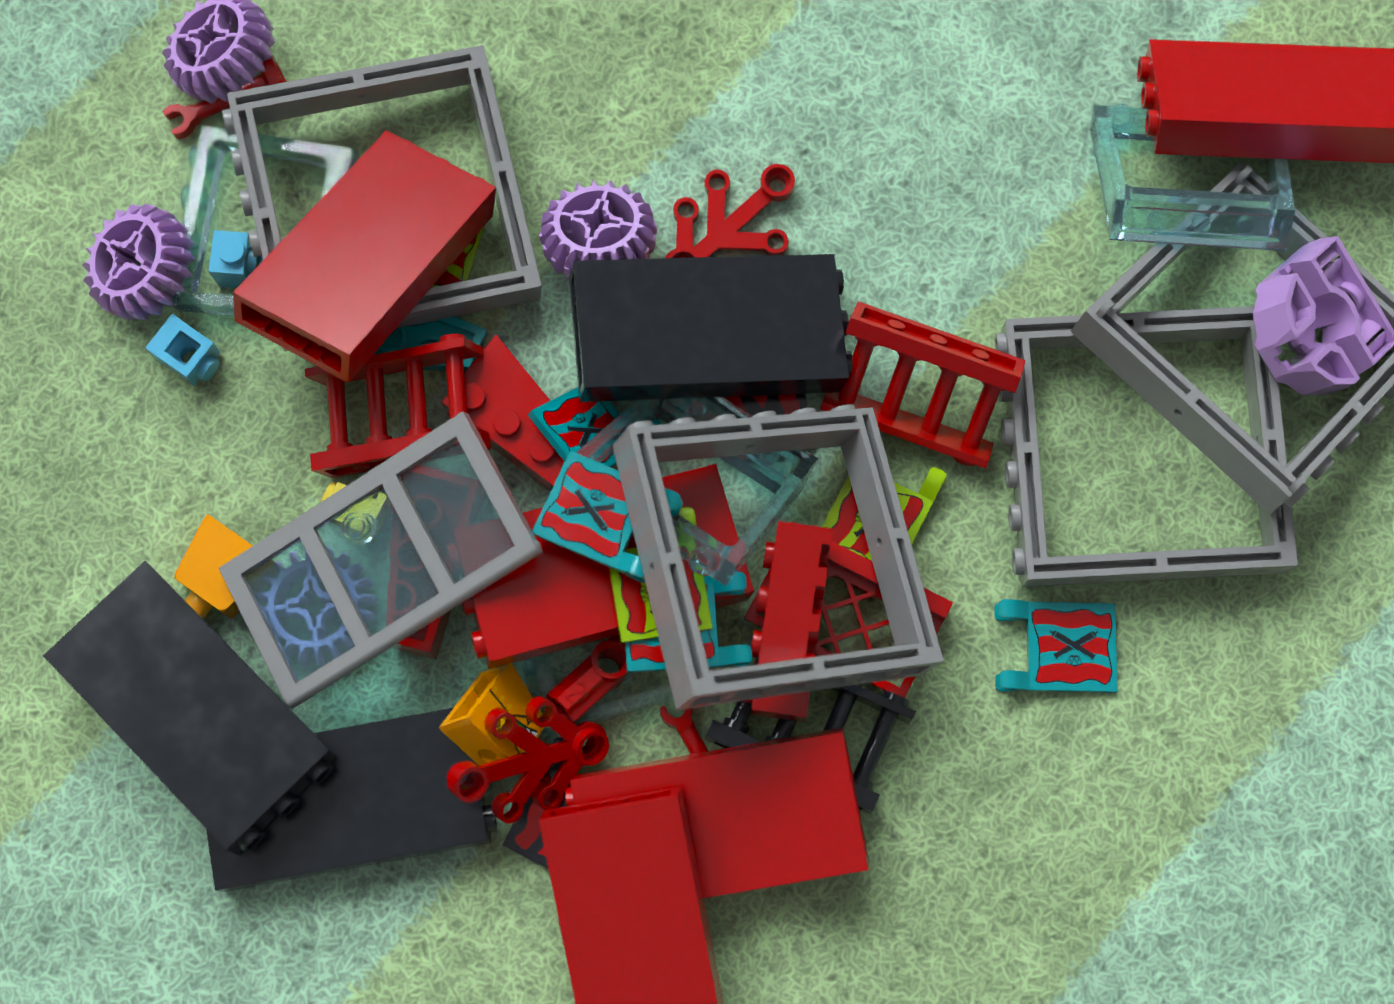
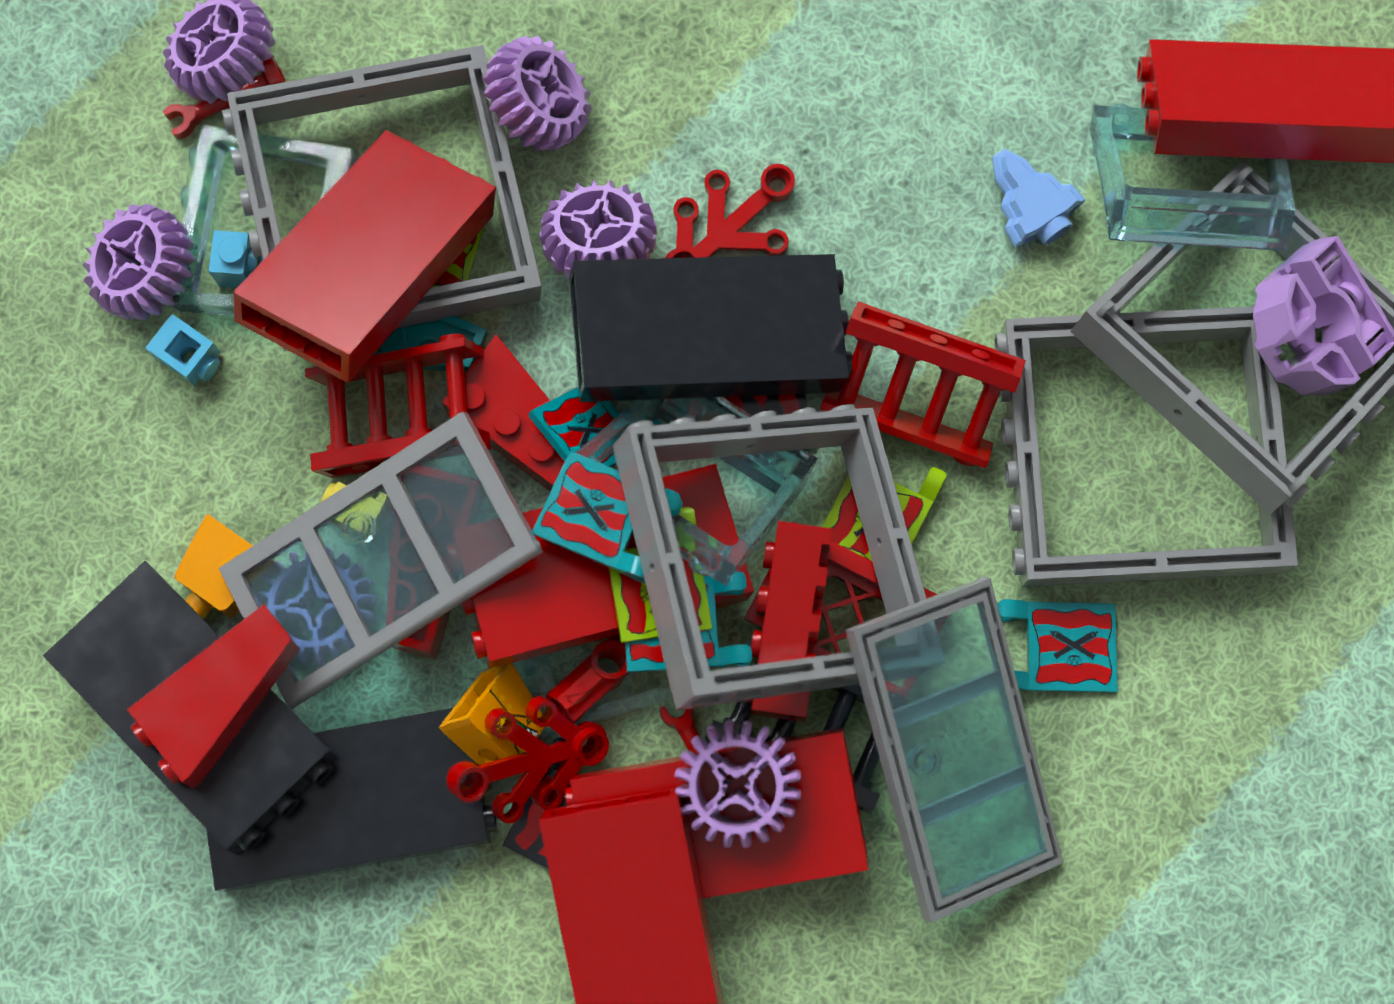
none -> red slope [127,604,300,789]
none -> lavender gear [482,35,592,152]
none -> lavender gear [675,720,801,848]
none -> clear light blue door [846,577,1063,923]
none -> light blue rock [992,149,1085,248]

